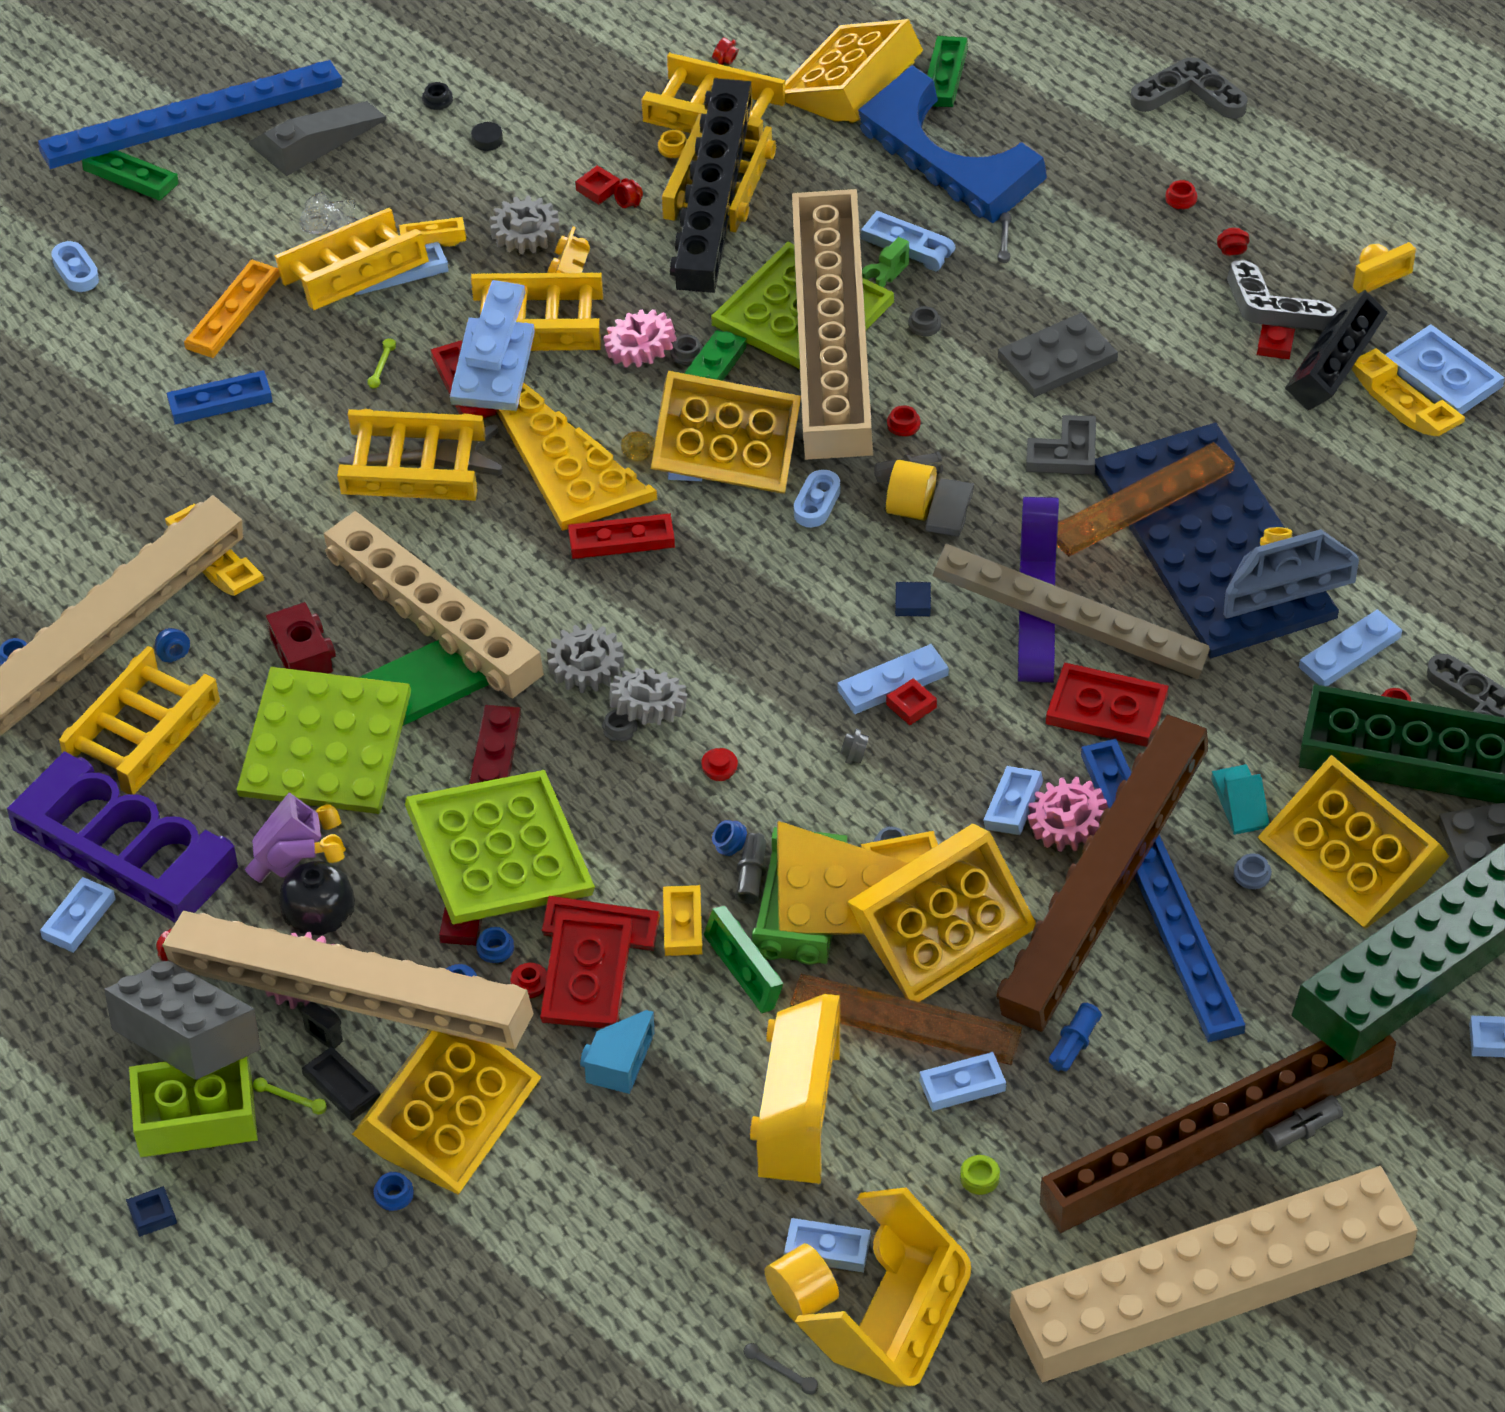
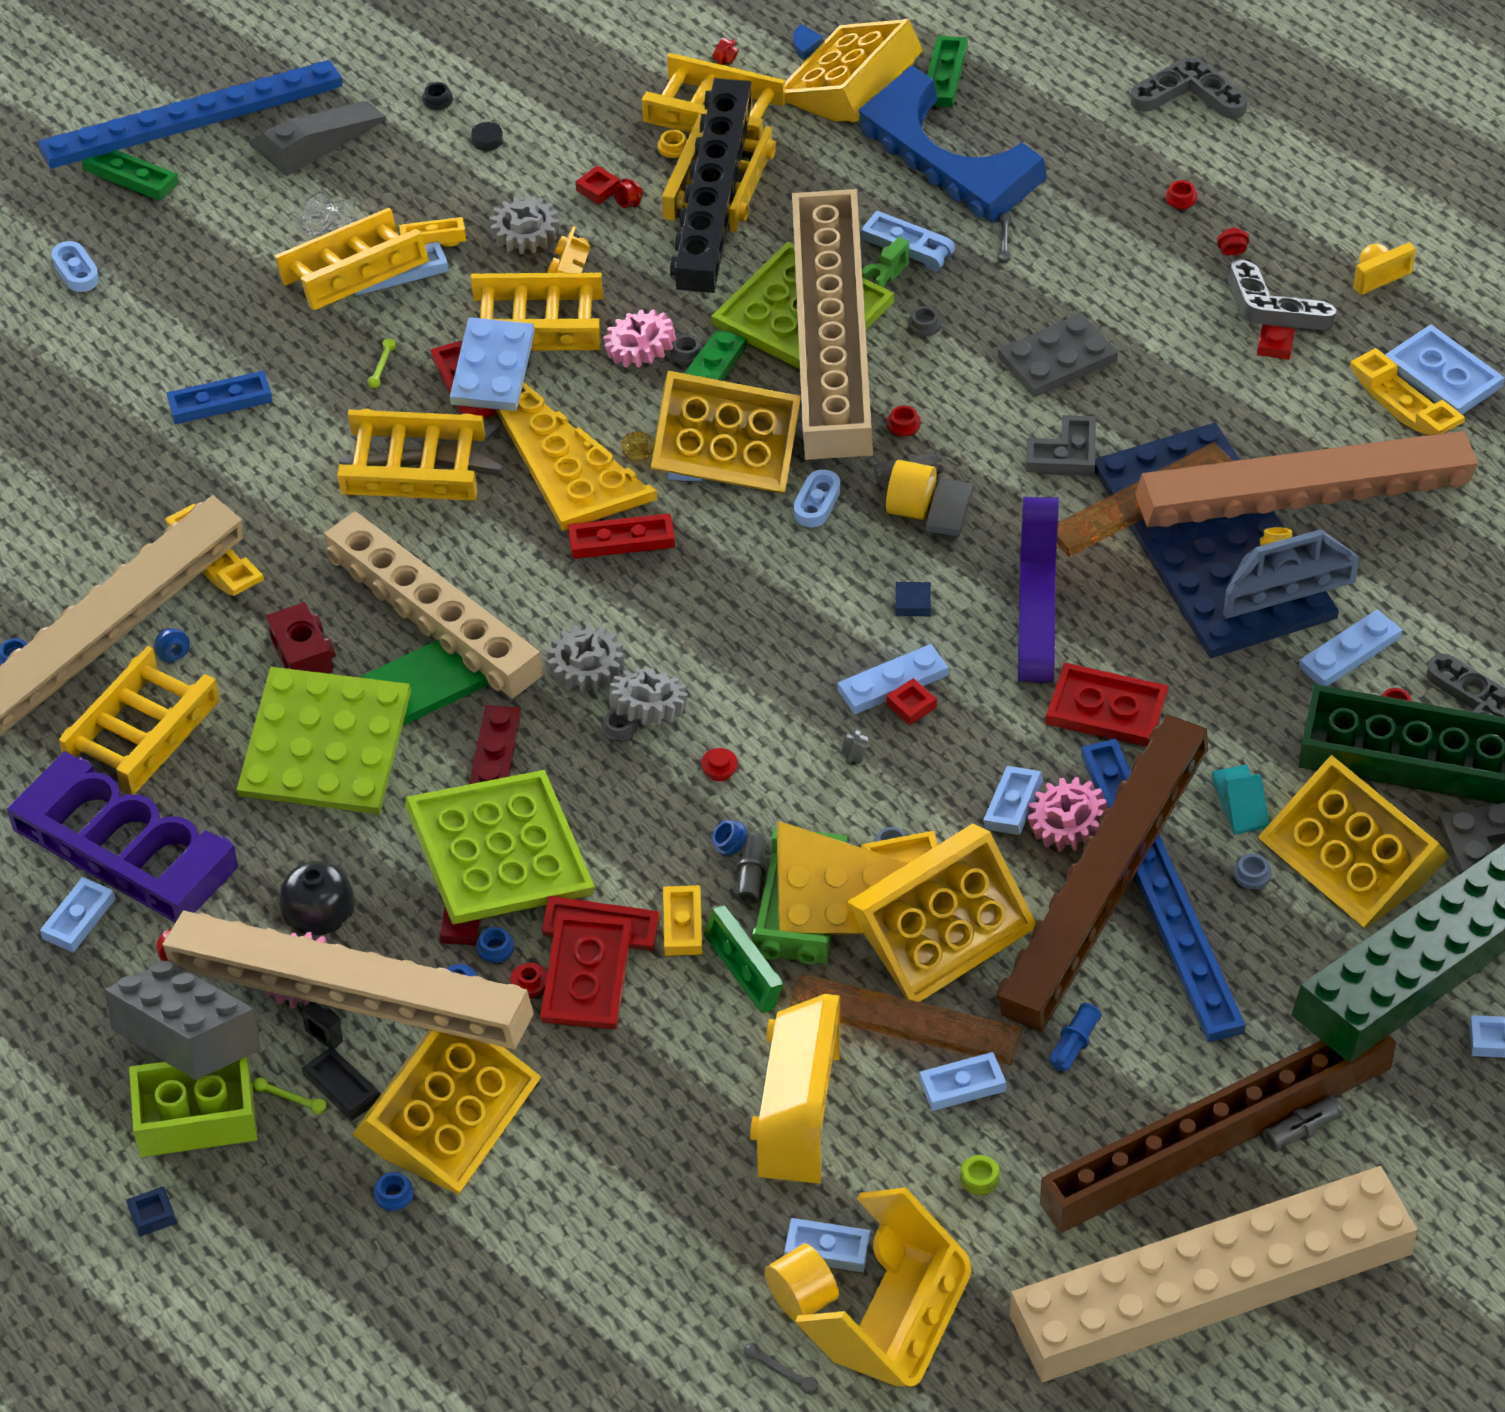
light orange tile [184,259,280,358] -> none
medium lavender torso [245,792,345,883] -> none
light blue plate [466,280,525,371] -> none
dark azure slope [580,1010,655,1094] -> none
dark tan plate [933,544,1210,679] -> none
black brick [1285,290,1388,410] -> none
none -> blue tile [793,24,824,60]
none -> nougat brick [1135,431,1478,527]

